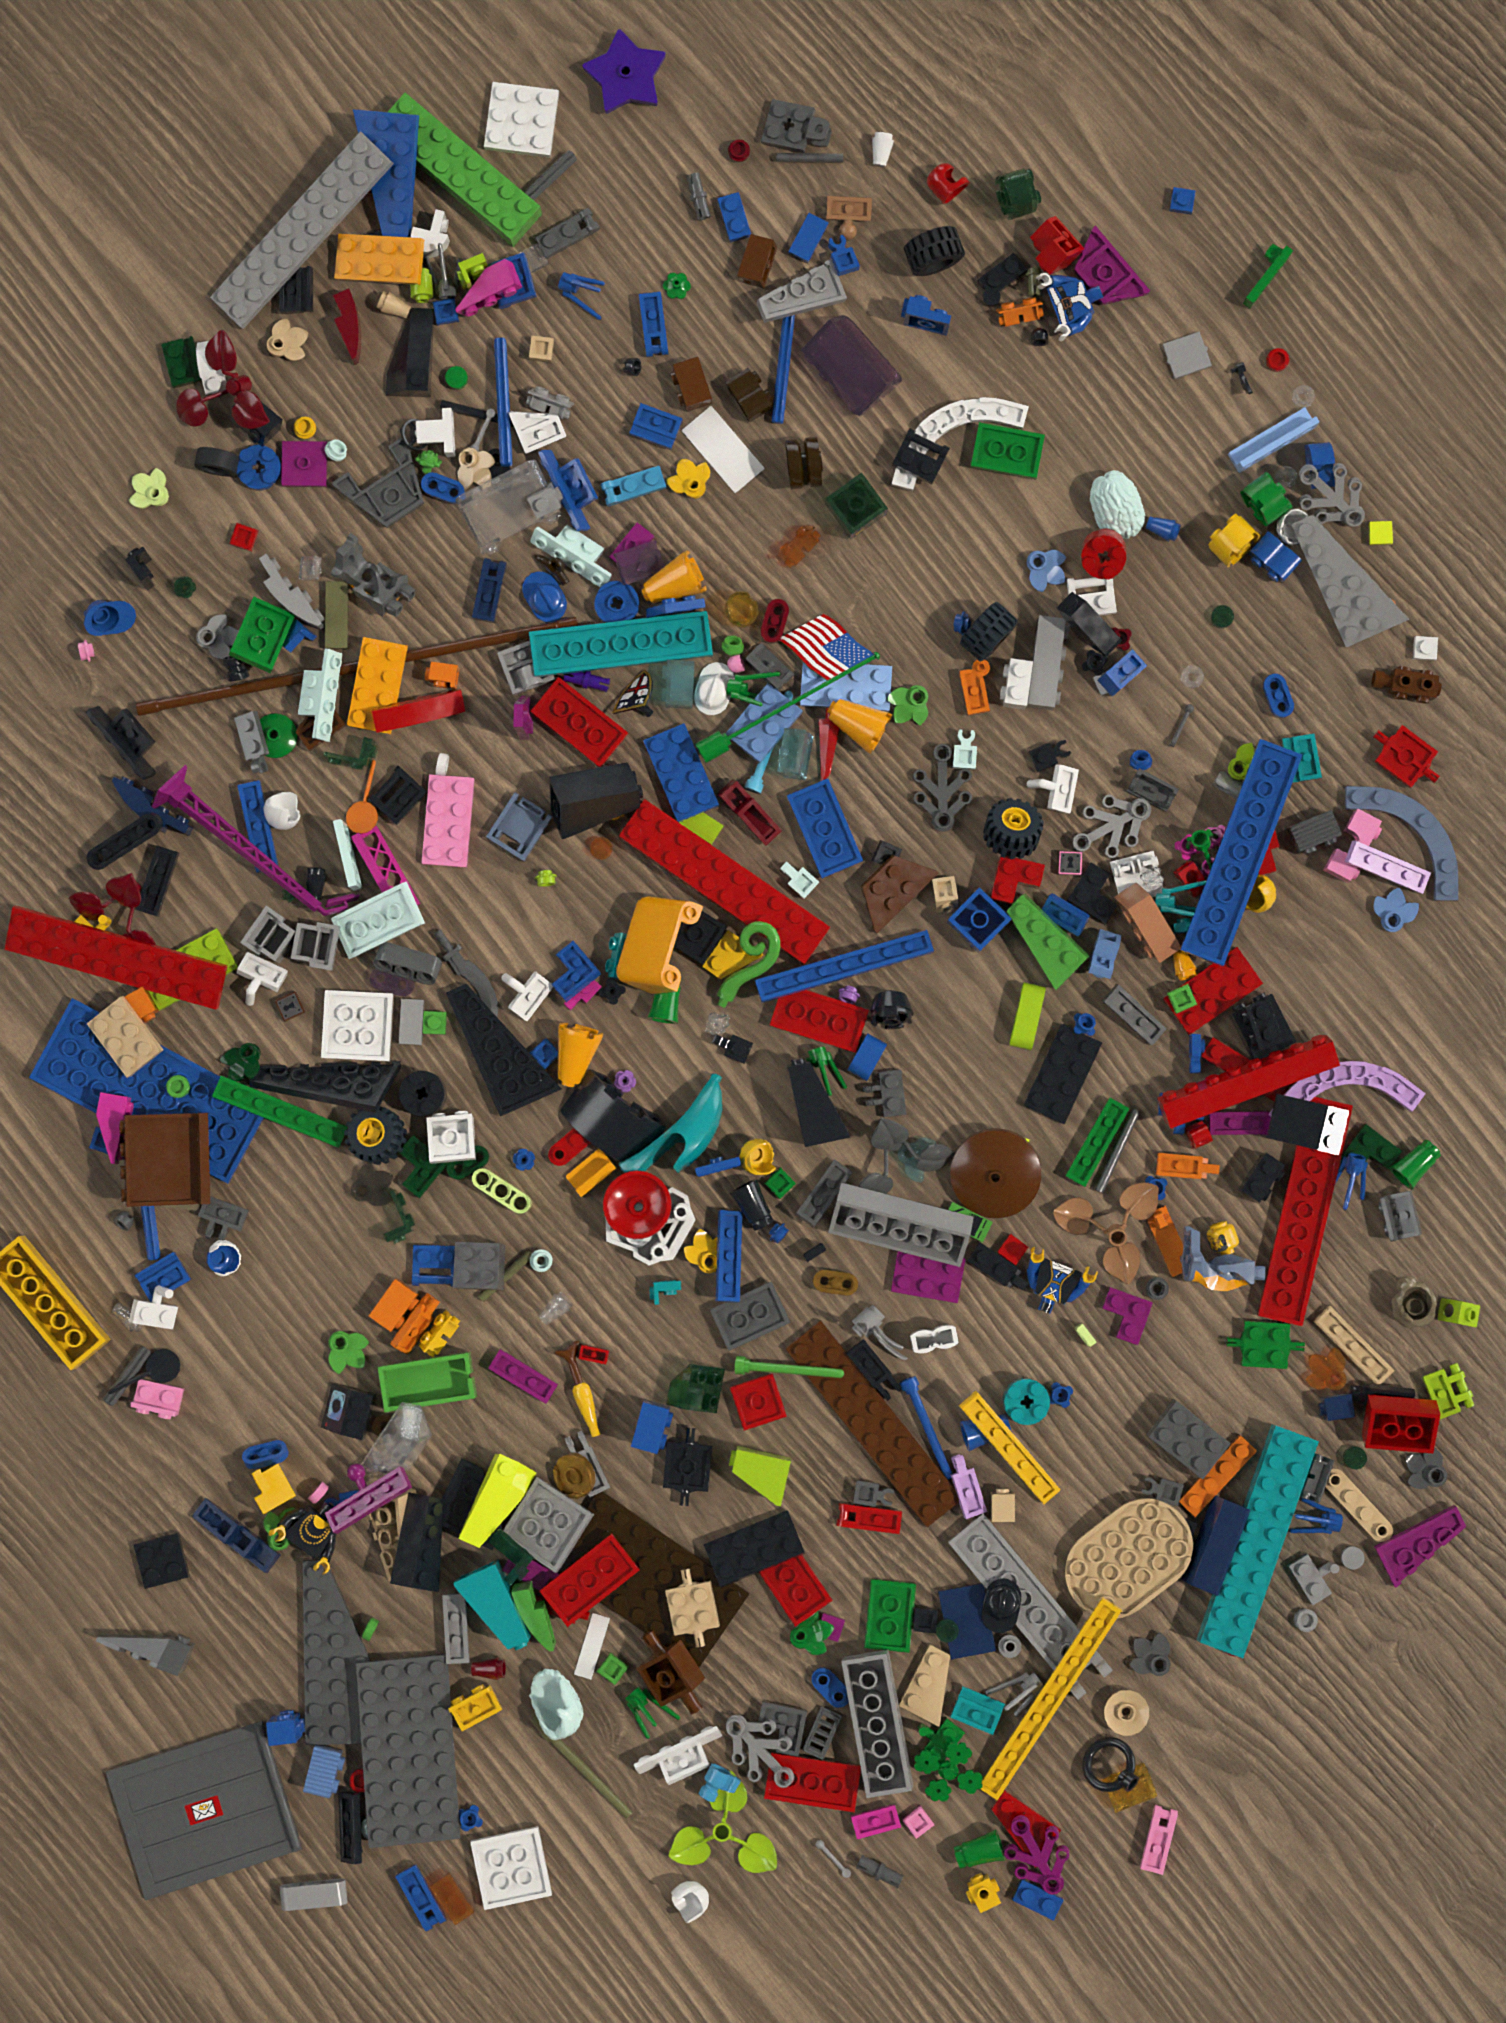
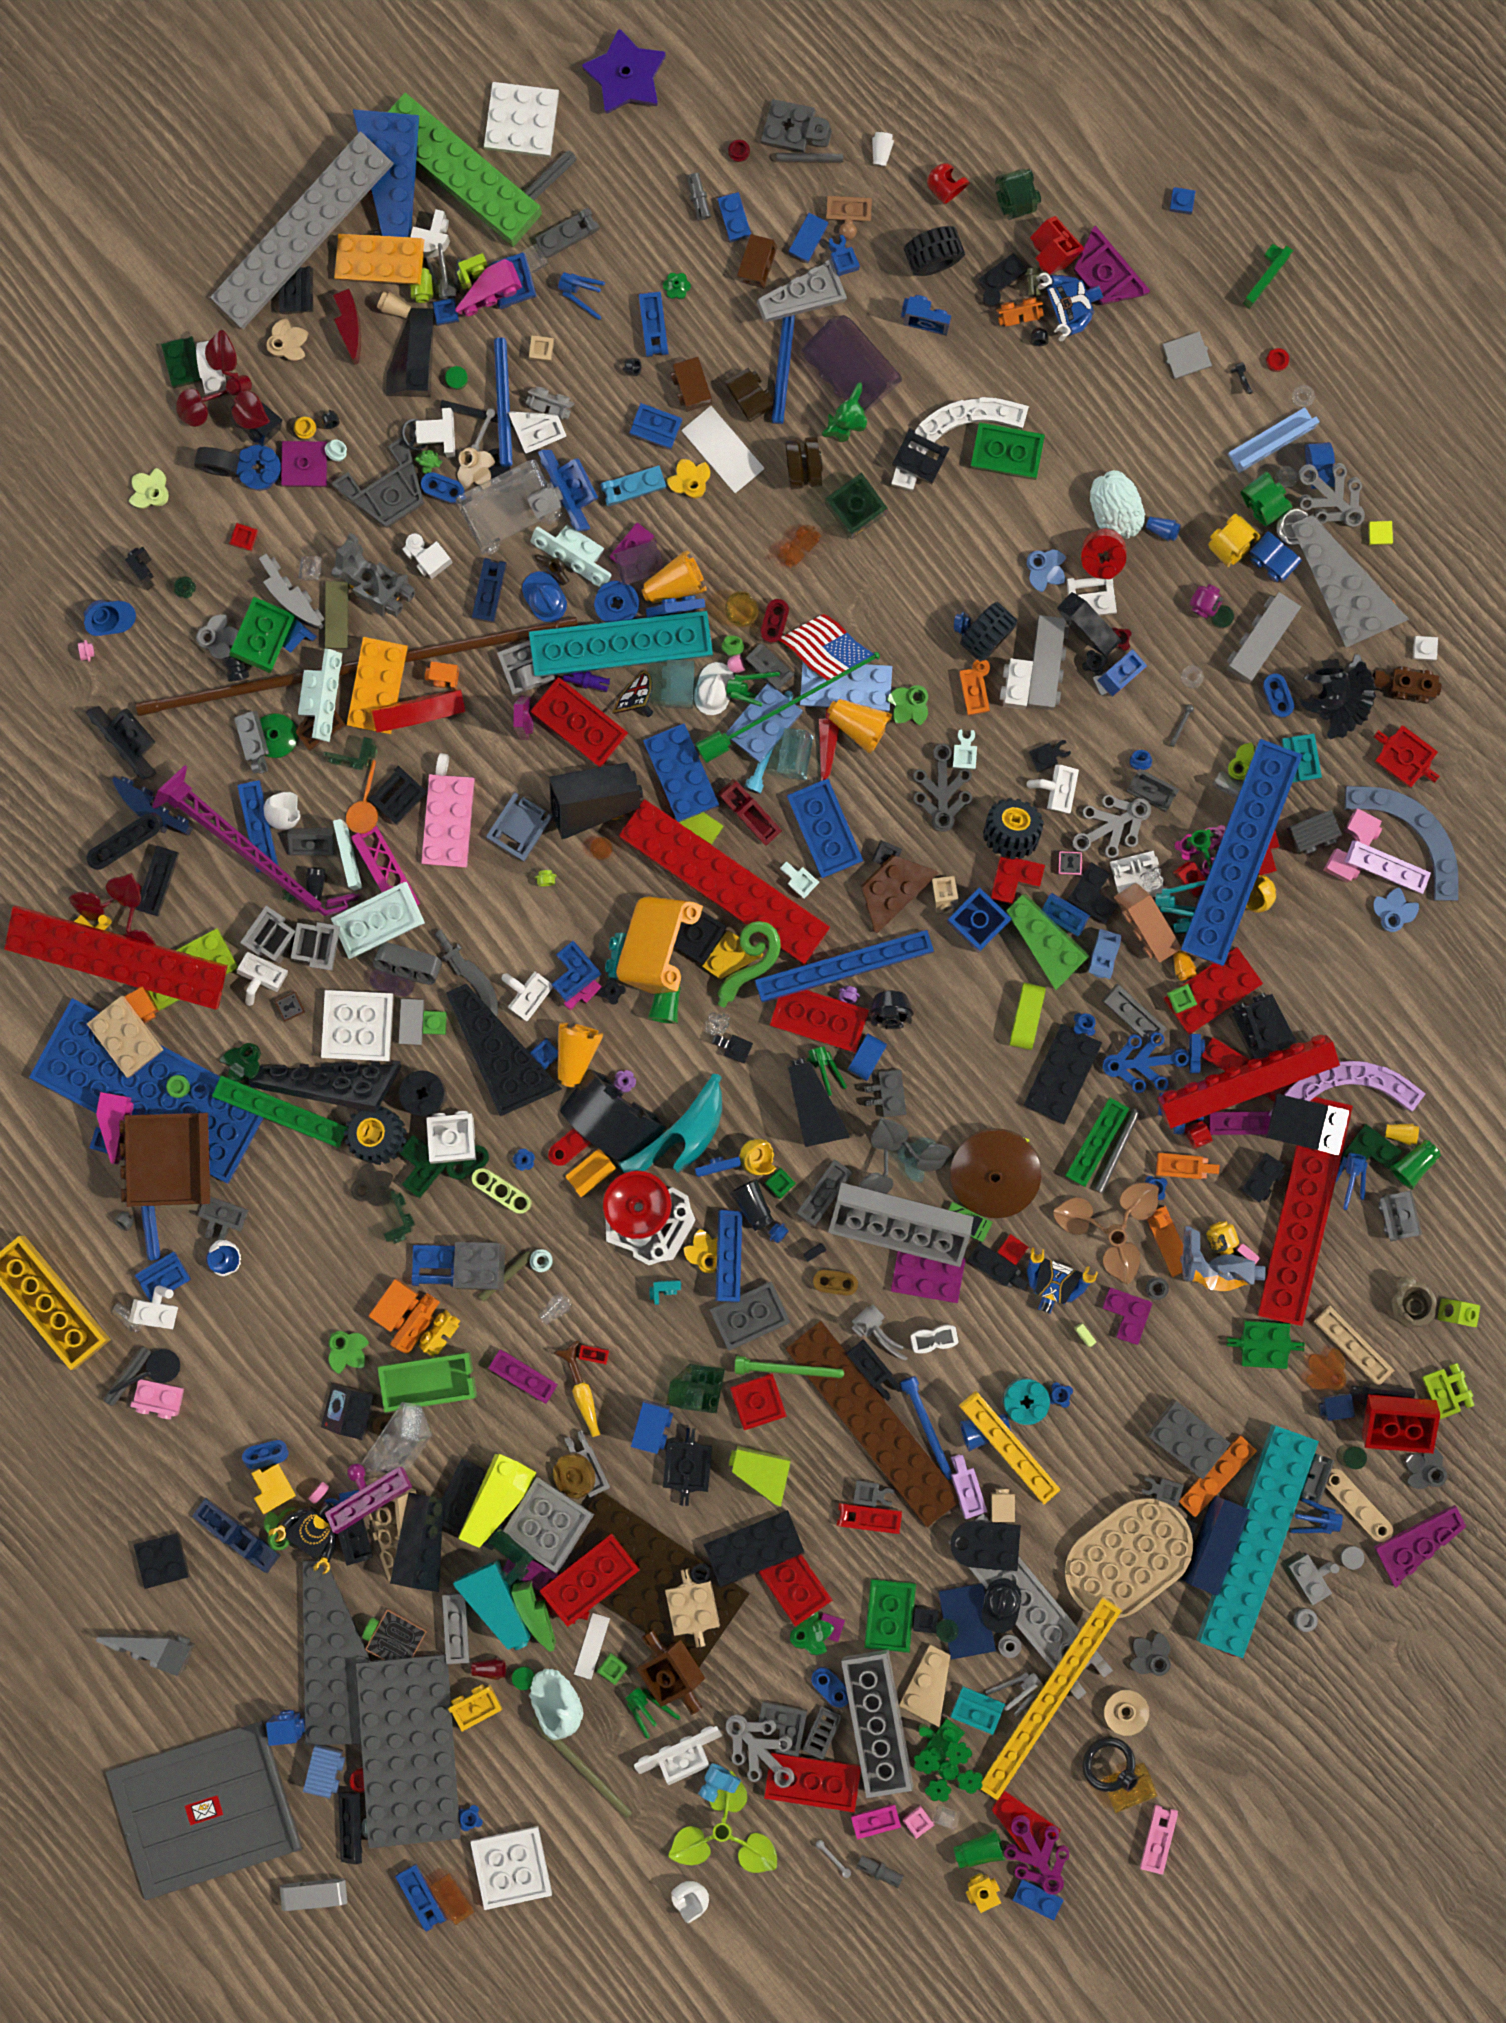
none -> dark grey slope [287,828,334,855]
none -> black hinge [321,410,340,429]
none -> black hinge [338,1518,373,1566]
none -> tile [365,1609,428,1660]
none -> white brick [402,534,453,579]
none -> green tile [512,1666,535,1690]
none -> black hinge [691,1563,710,1583]
none -> green animal [822,382,867,442]
none -> clear brick [932,1804,960,1829]
none -> black plate [950,1521,1021,1571]
none -> blue plant [1103,1031,1190,1093]
none -> magenta head [1190,584,1223,619]
none -> light grey brick [1226,592,1301,684]
none -> bright pink tile [1234,1244,1259,1264]
none -> black piece [1299,654,1376,740]
none -> yellow cone [1385,1123,1419,1146]

